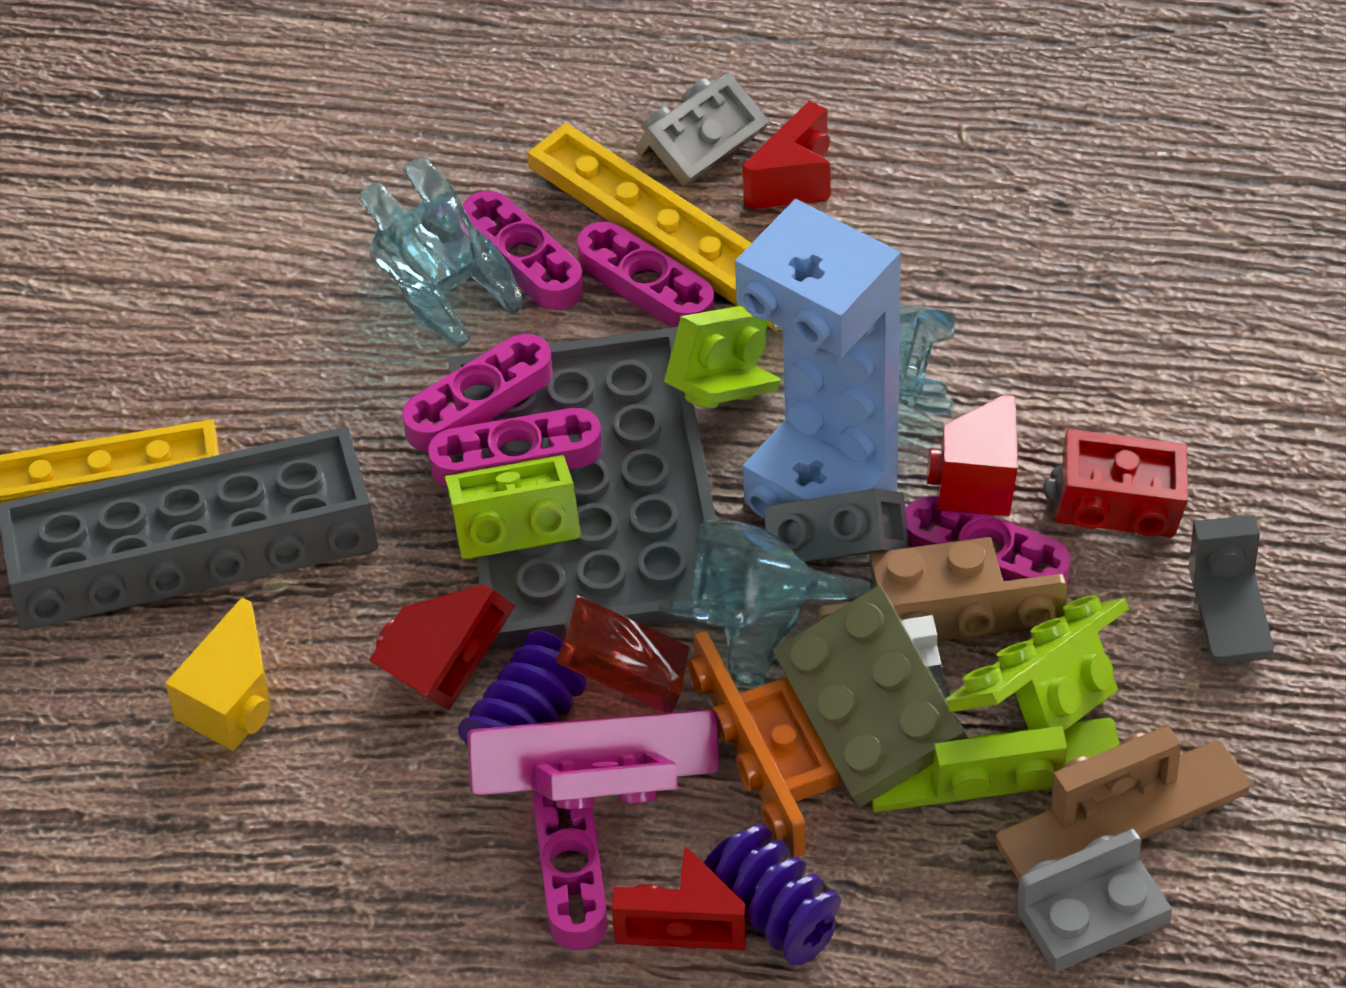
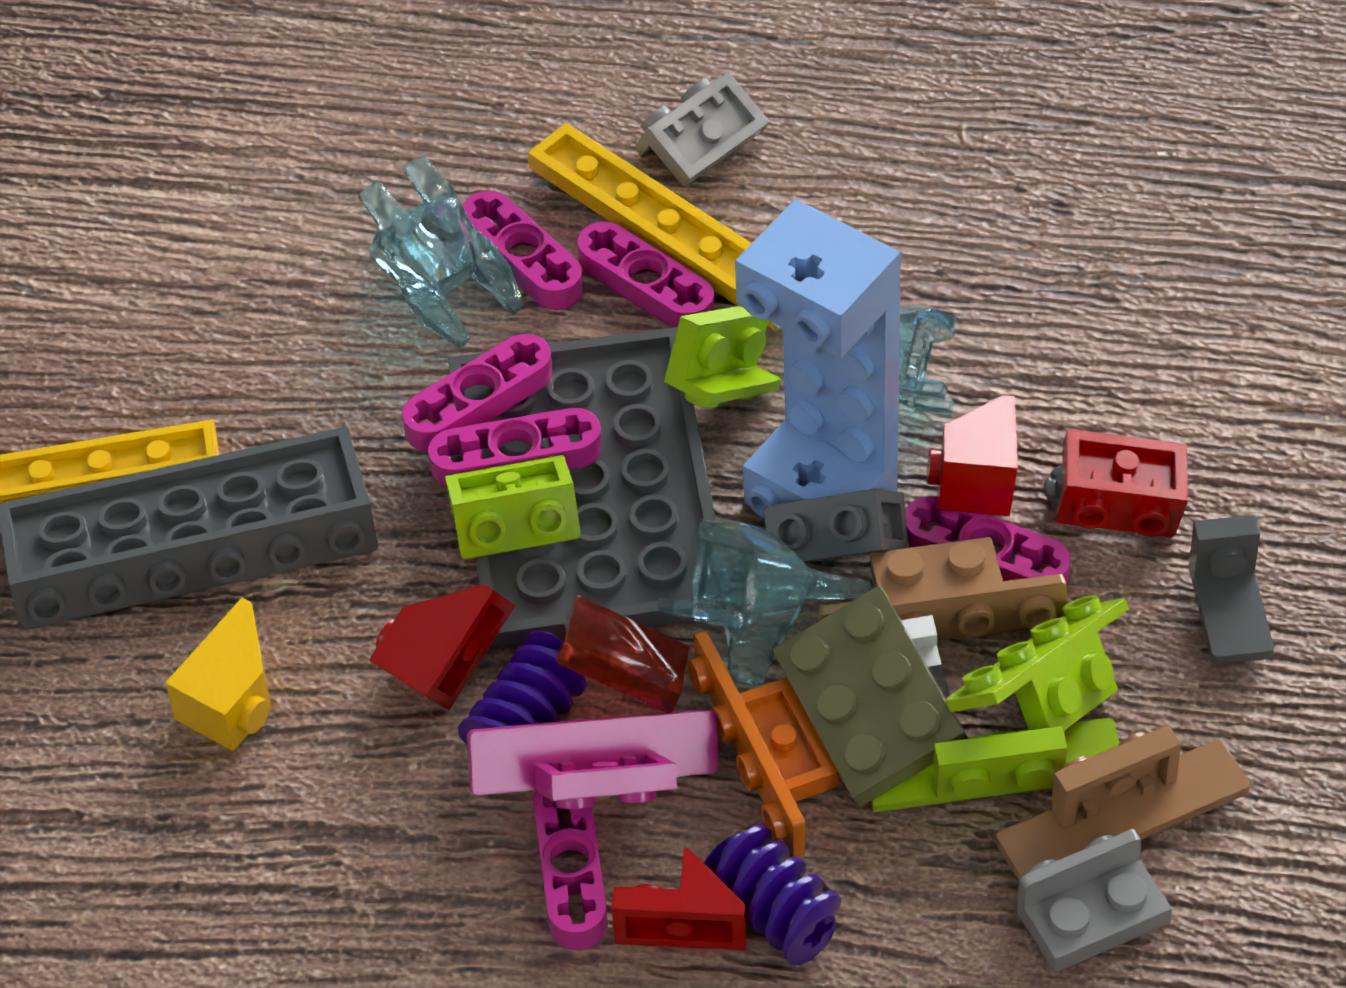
red slope [742,100,831,209] -> none

